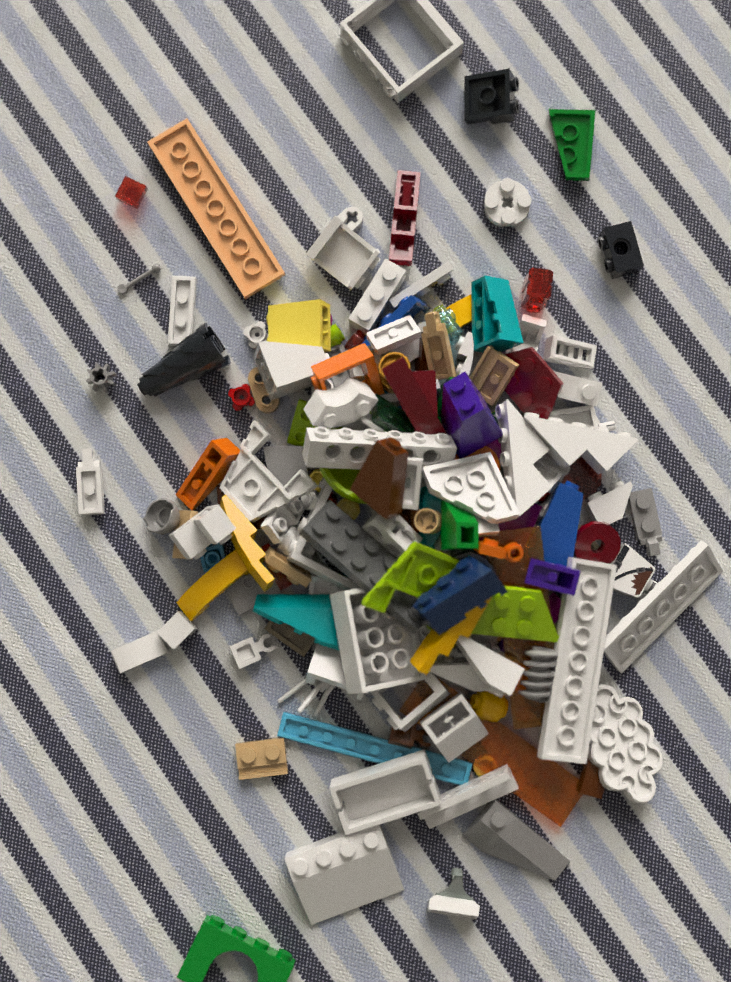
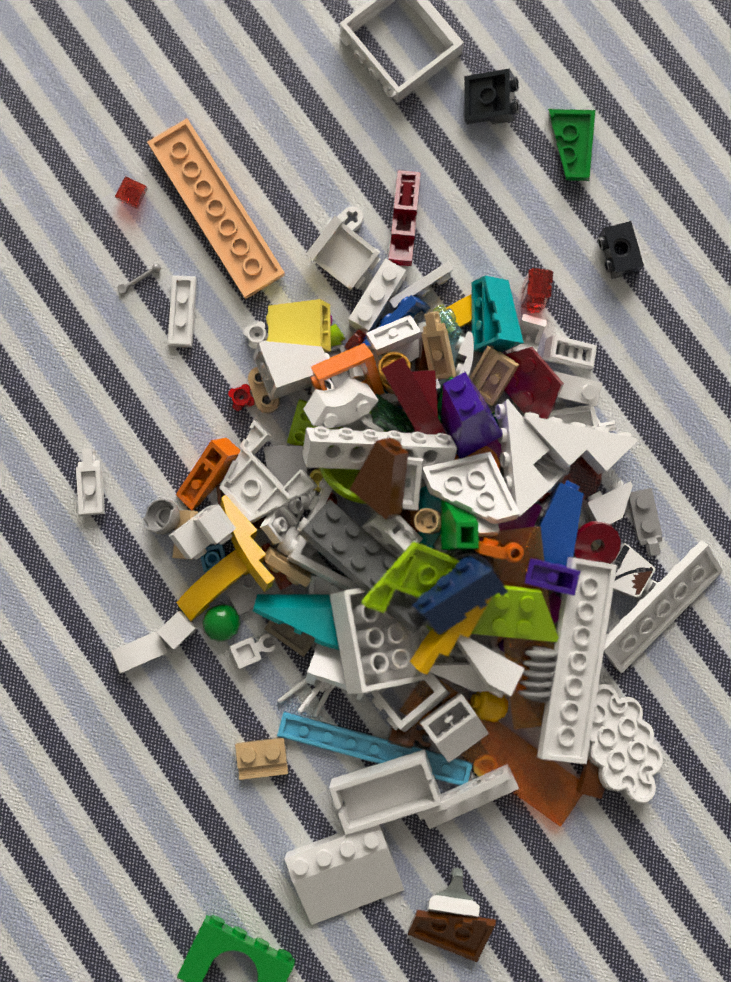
light grey gear [86,363,117,393] -> none
black cone [137,323,231,397] -> none
light yellow plate [337,498,360,520] -> none
light grey wedge [462,799,570,881] -> none
white plate [484,178,532,227] -> none
none -> green hair [202,604,241,642]
none -> reddish brown wing [407,910,496,962]

